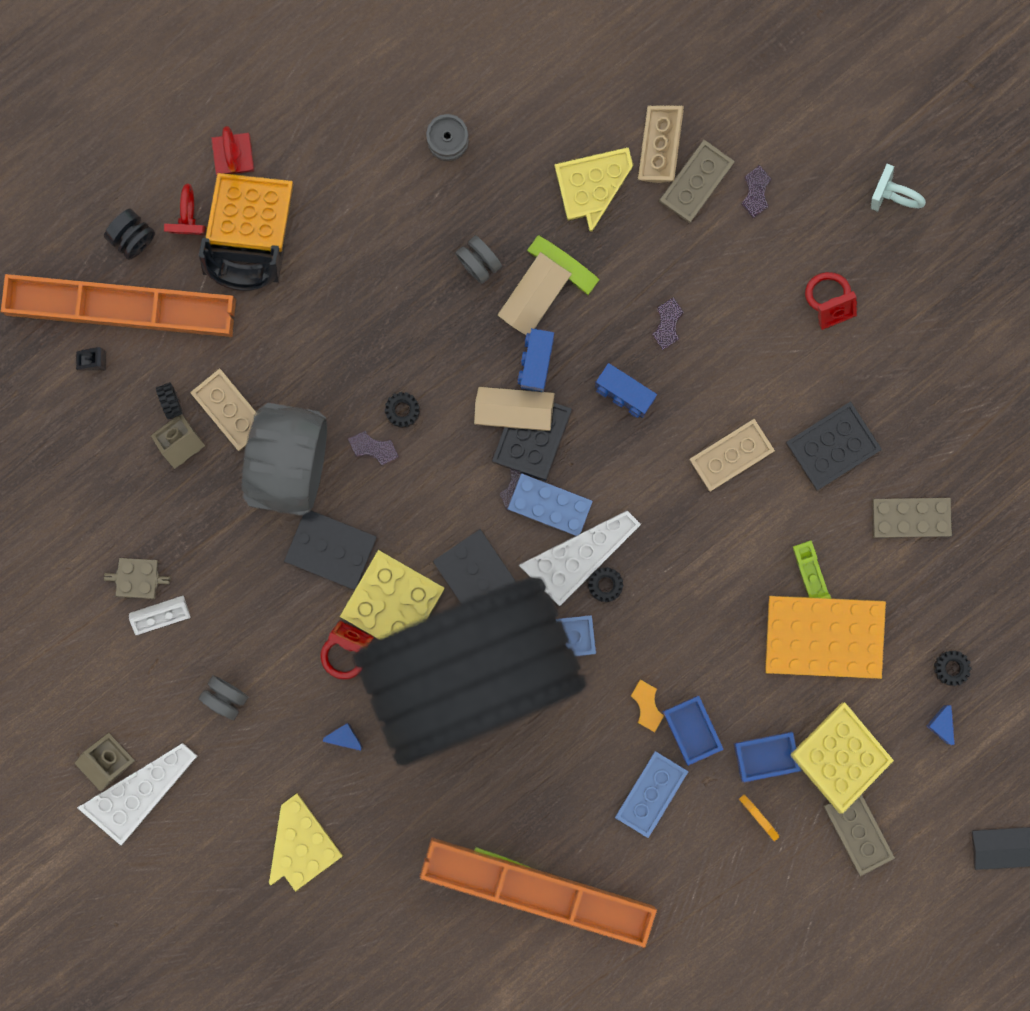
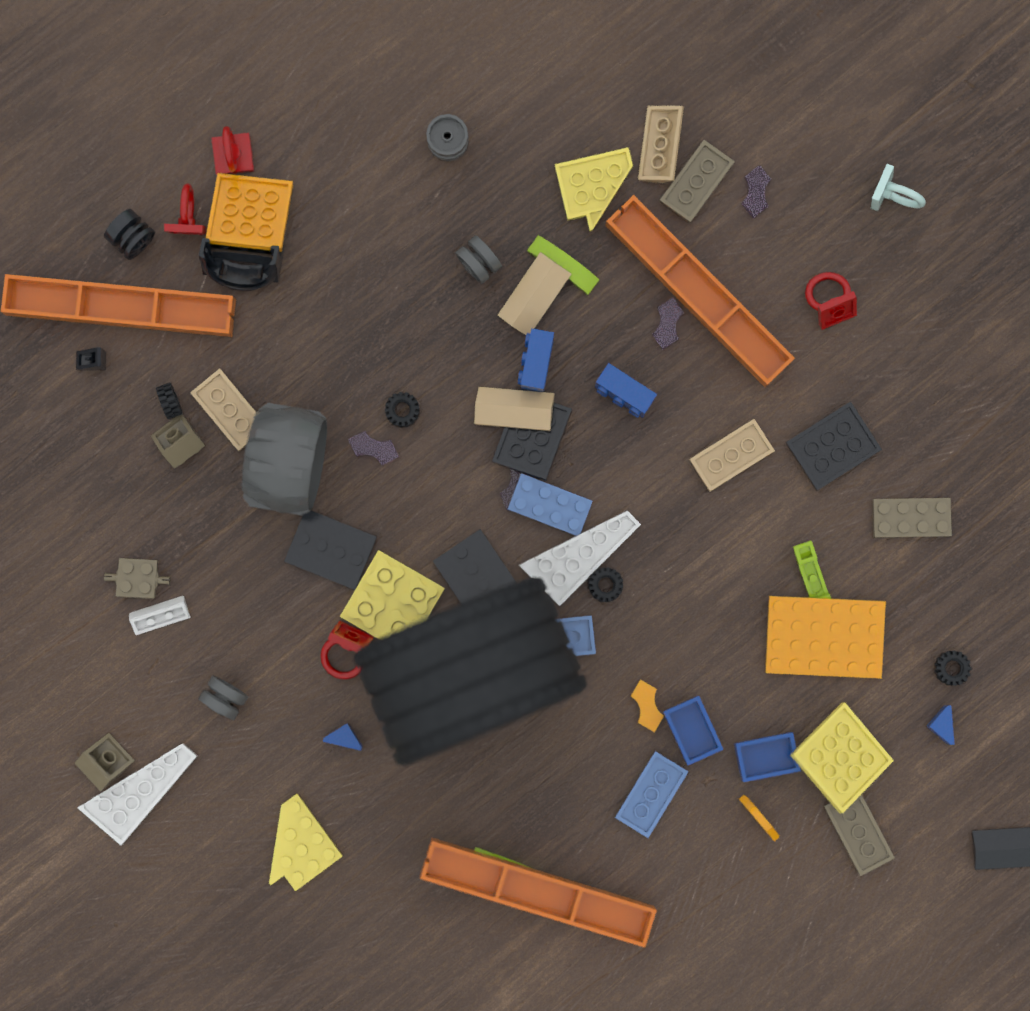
none -> orange piece [606,195,795,388]

